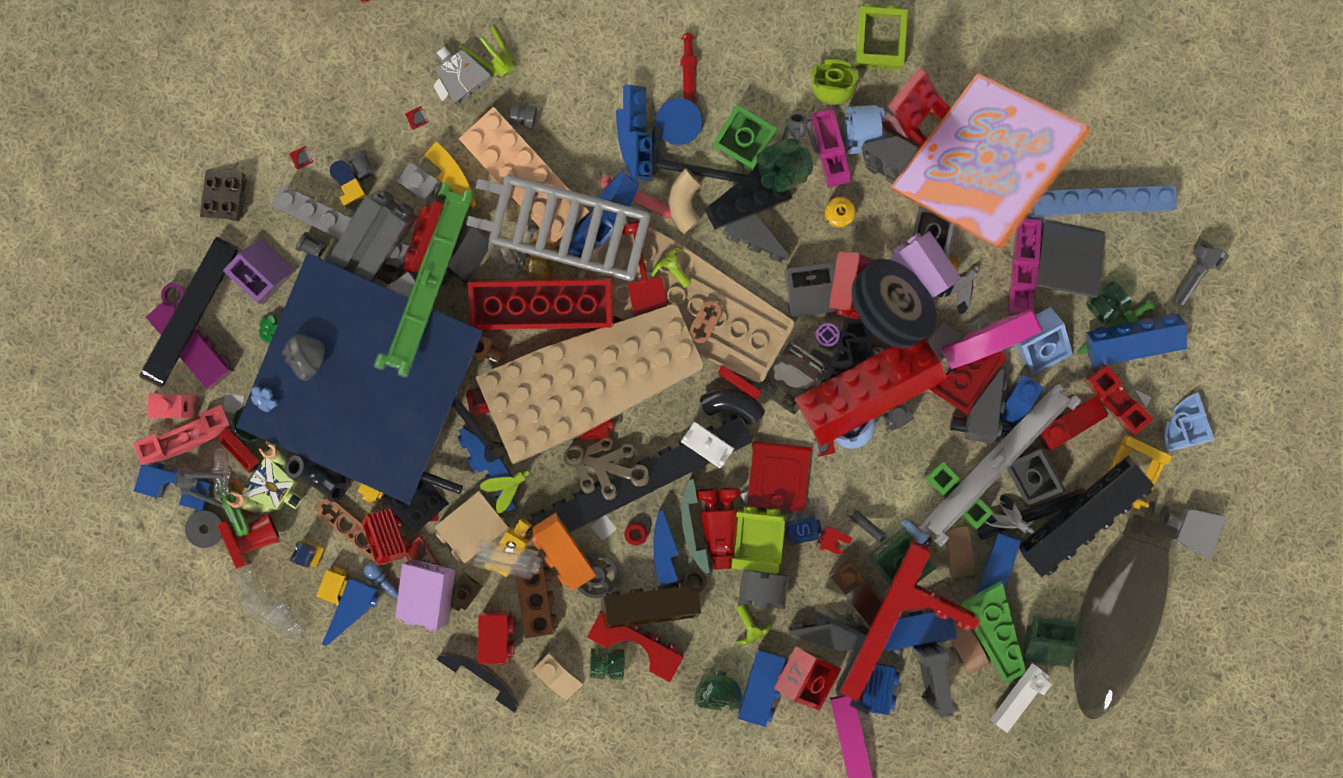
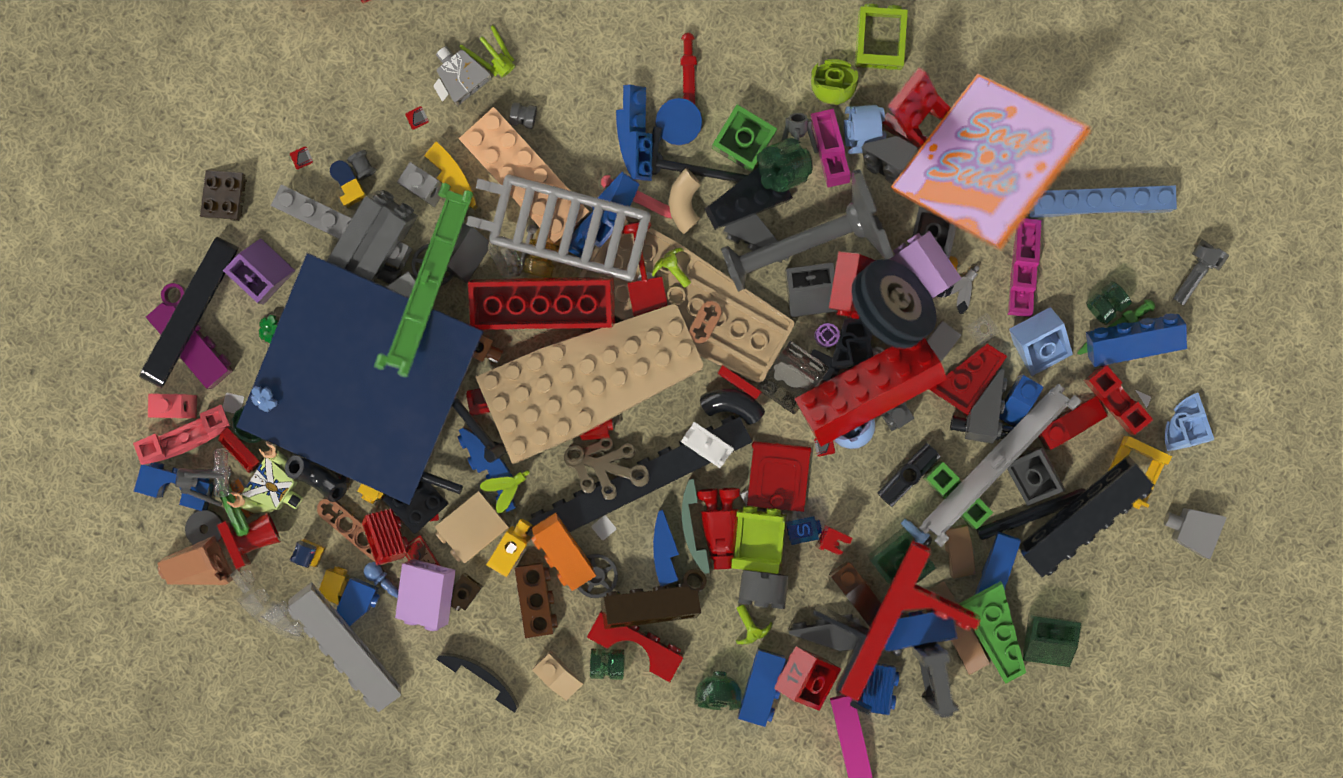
dark grey hair [282,334,324,381] -> none
dark grey bush [295,232,327,258] -> none
red wing [403,201,443,273] -> none
clear brick [473,539,542,579] -> none
red brick [478,611,516,664] -> none
red plate [624,522,648,546] -> none
yellow head [824,197,855,229] -> none
dark grey piece [846,509,891,546] -> none
dark pink slope [941,309,1043,369] -> none
light grey piece [985,495,1034,534] -> none
white hinge [990,663,1052,733] -> none
dark grey piece [1036,222,1104,298] -> none
clear smoke windscreen [1073,501,1178,719] -> none
none -> nougat slope [157,536,235,585]
none -> light grey brick [288,582,401,712]
none -> dark grey piece [721,169,894,292]
none -> black piece [877,442,941,507]

